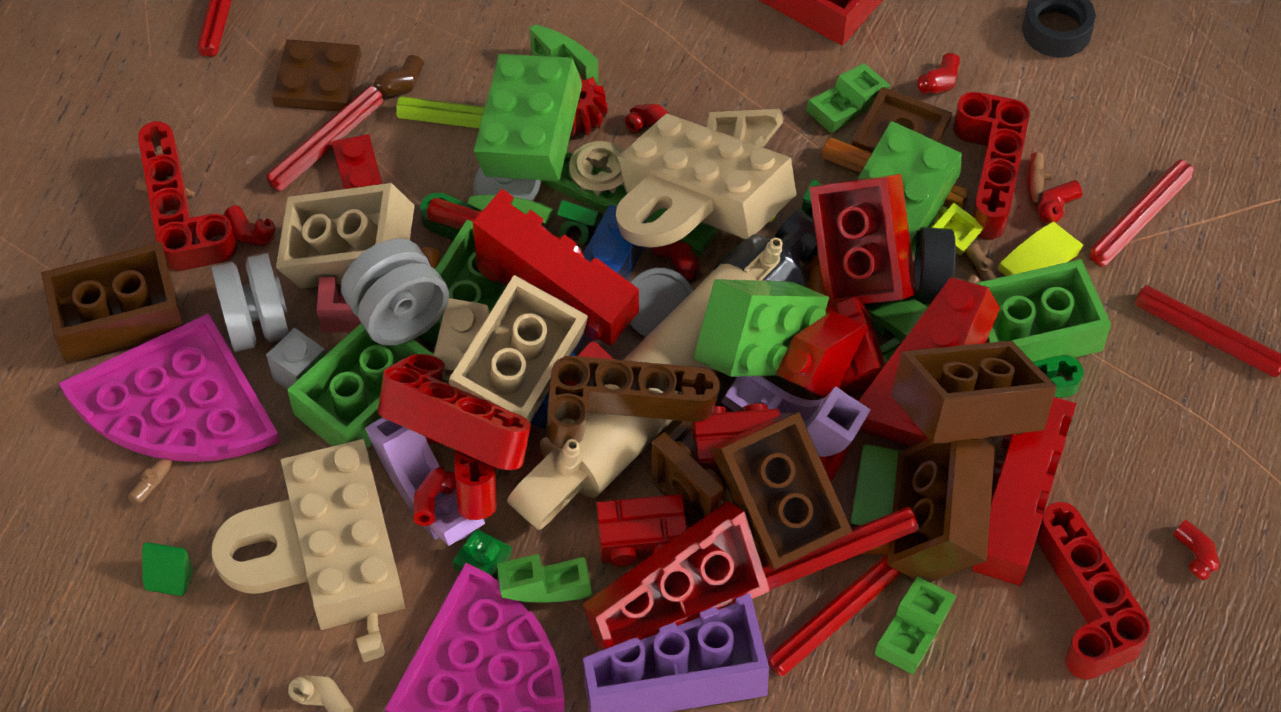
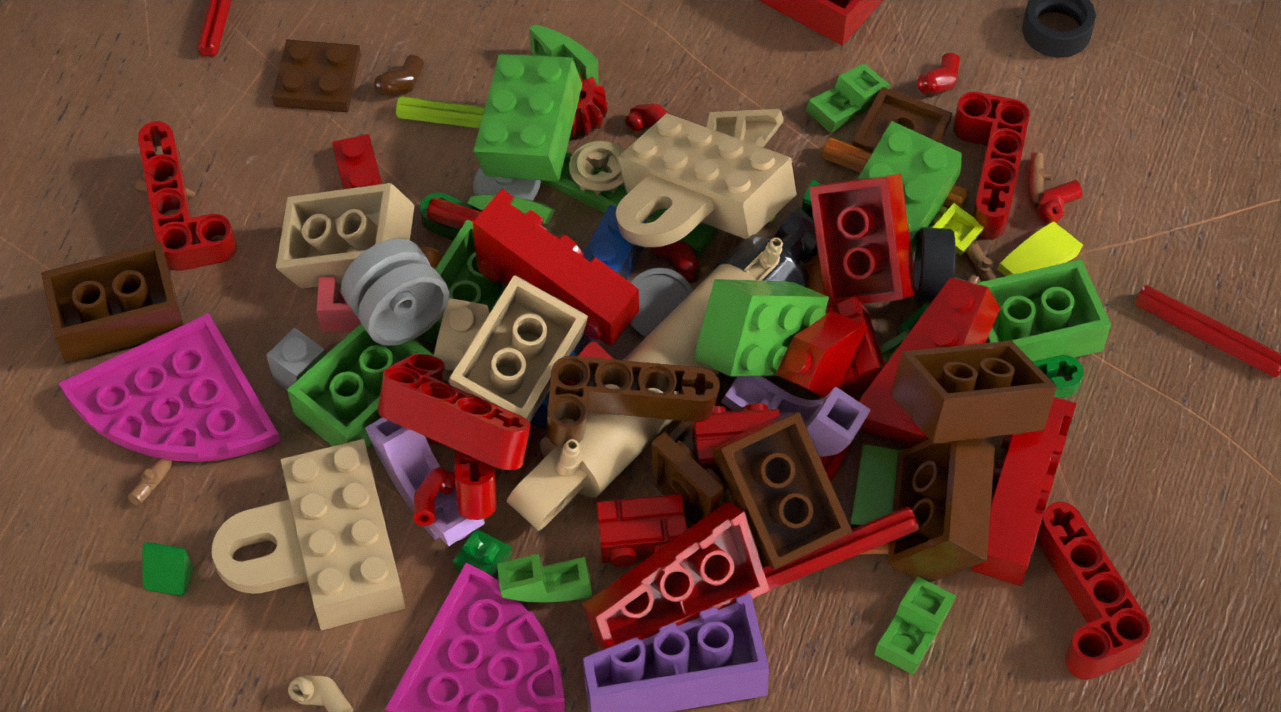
light grey wheel [212,252,289,353] -> none
red arm [224,205,276,246] -> none
red axle [266,86,383,192] -> none
tan hand [356,613,385,663] -> none
green tile [557,200,604,246] -> none
red axle [767,555,901,676] -> none
bright green slope [863,296,928,342] -> none
axle [1089,159,1194,267] -> none
red arm [1173,519,1220,581] -> none

